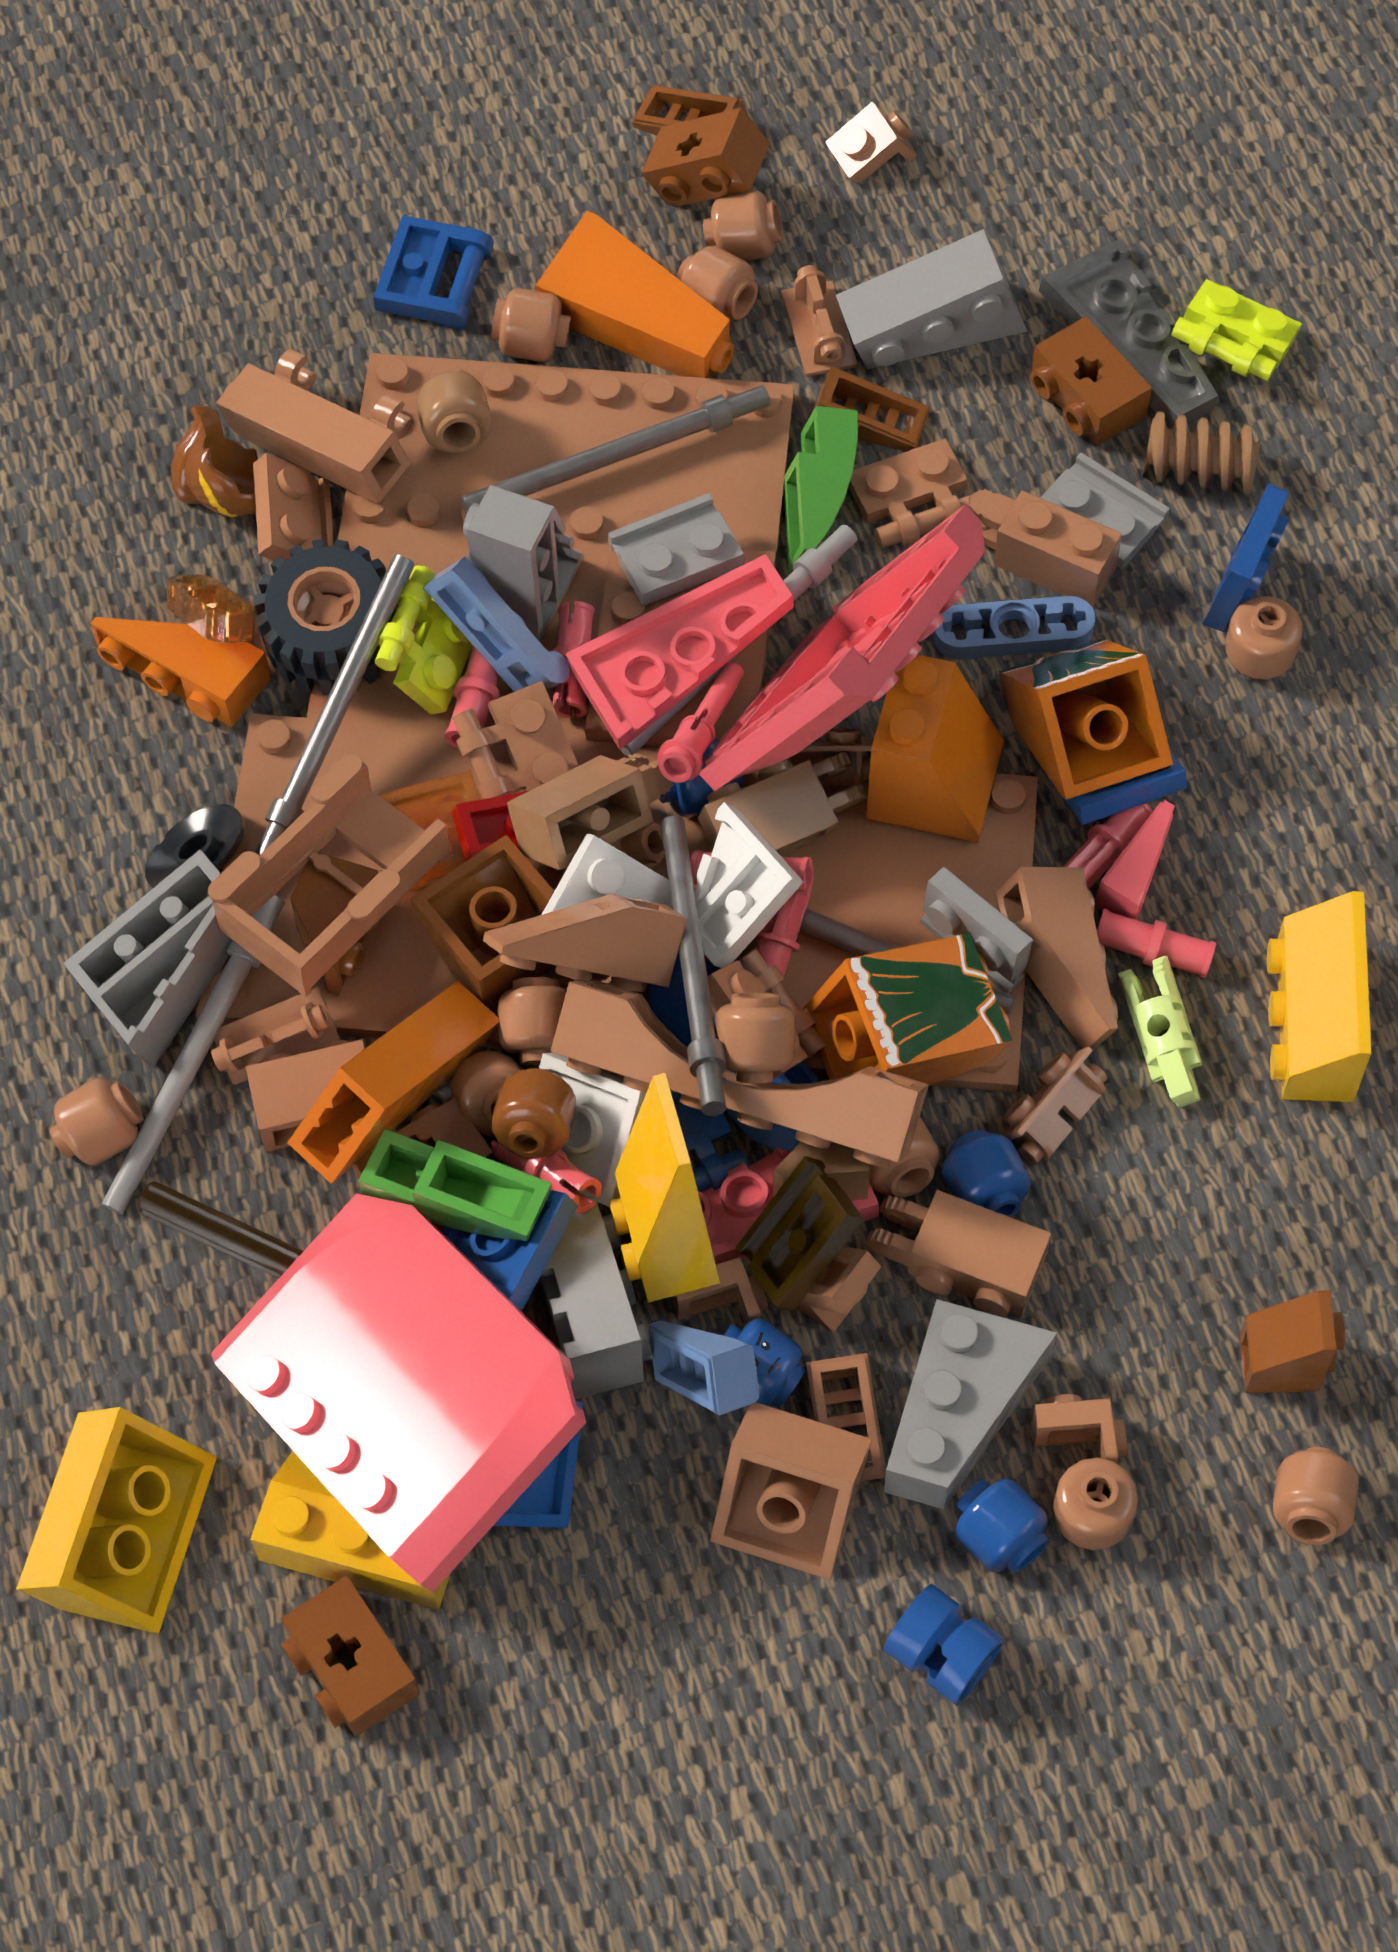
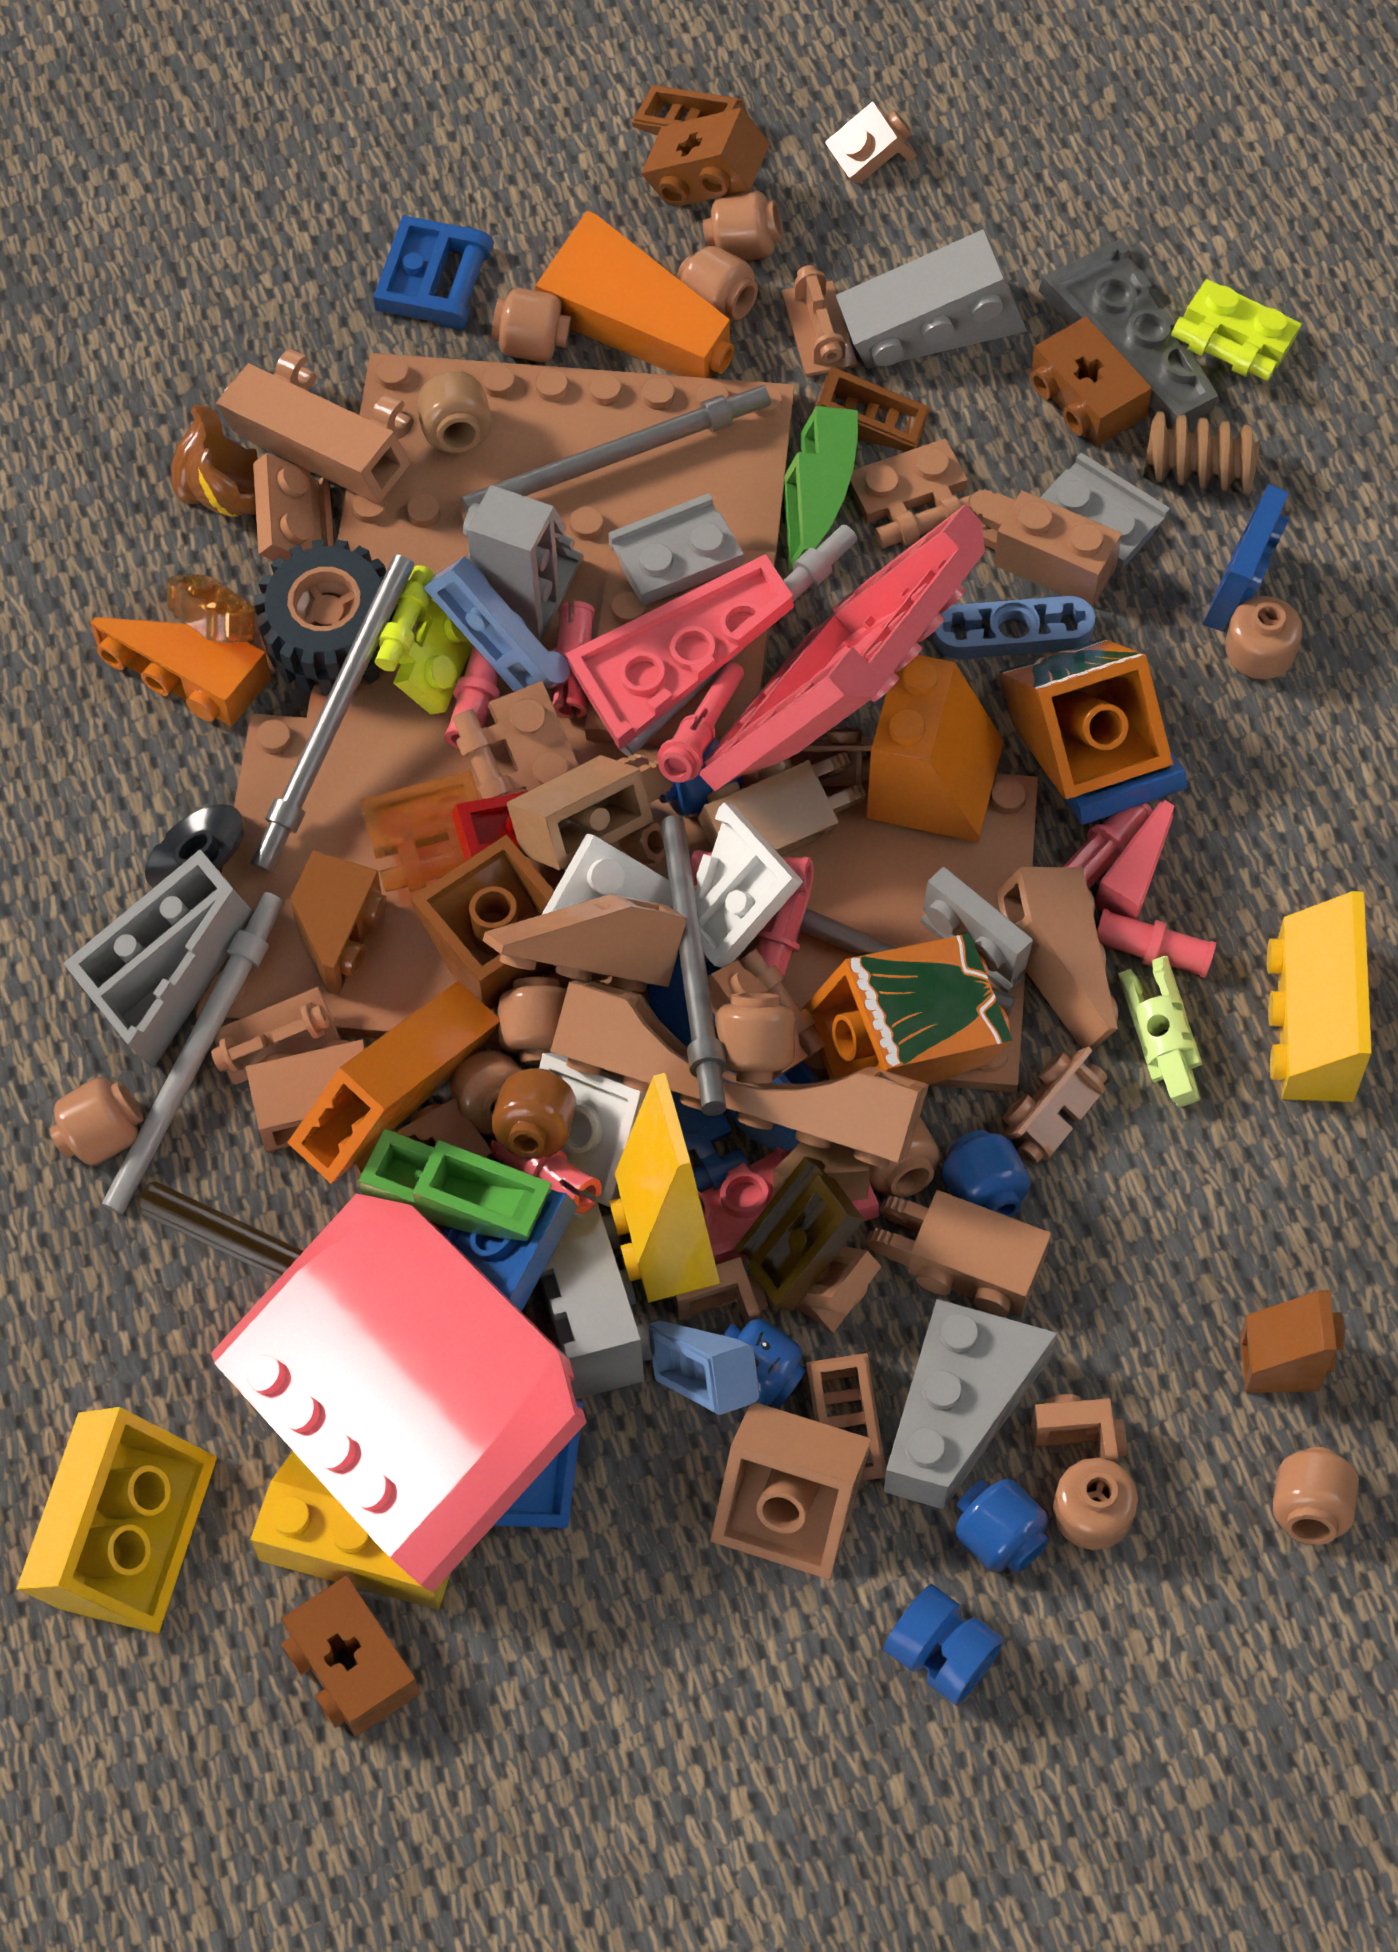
nougat piece [208,754,450,997] -> none

